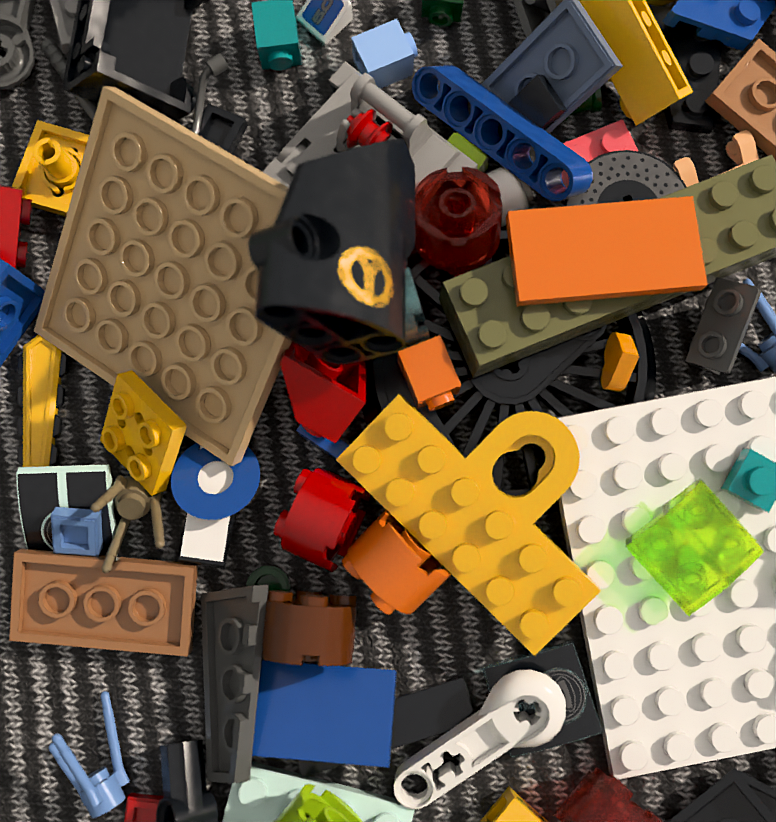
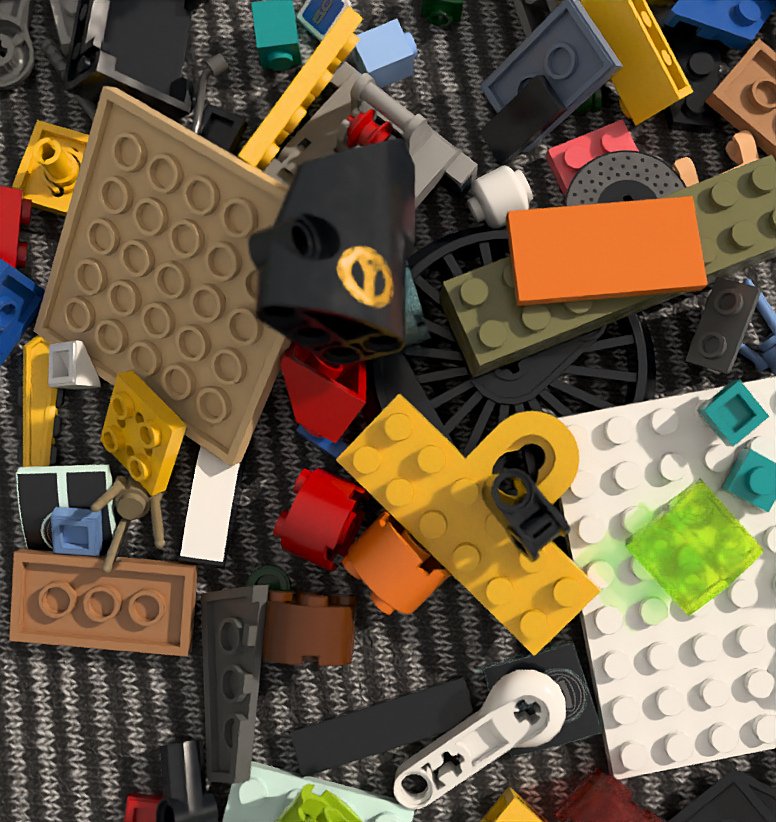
medium blue plant [48,691,130,818] -> none
blue piece [171,443,260,520] -> none
blue tile [252,660,397,768] -> none
orange brick [398,335,461,411] -> none
blue beam [412,65,593,201] -> none
clear red brick [415,167,503,276] -> none
lime tile [447,132,489,178] -> none
light orange tile [601,332,639,392] -> none
none -> white slope [48,340,101,390]
none -> yellow plate [237,6,363,172]
none -> black piece [482,469,571,563]
none -> teal plate [697,380,770,447]

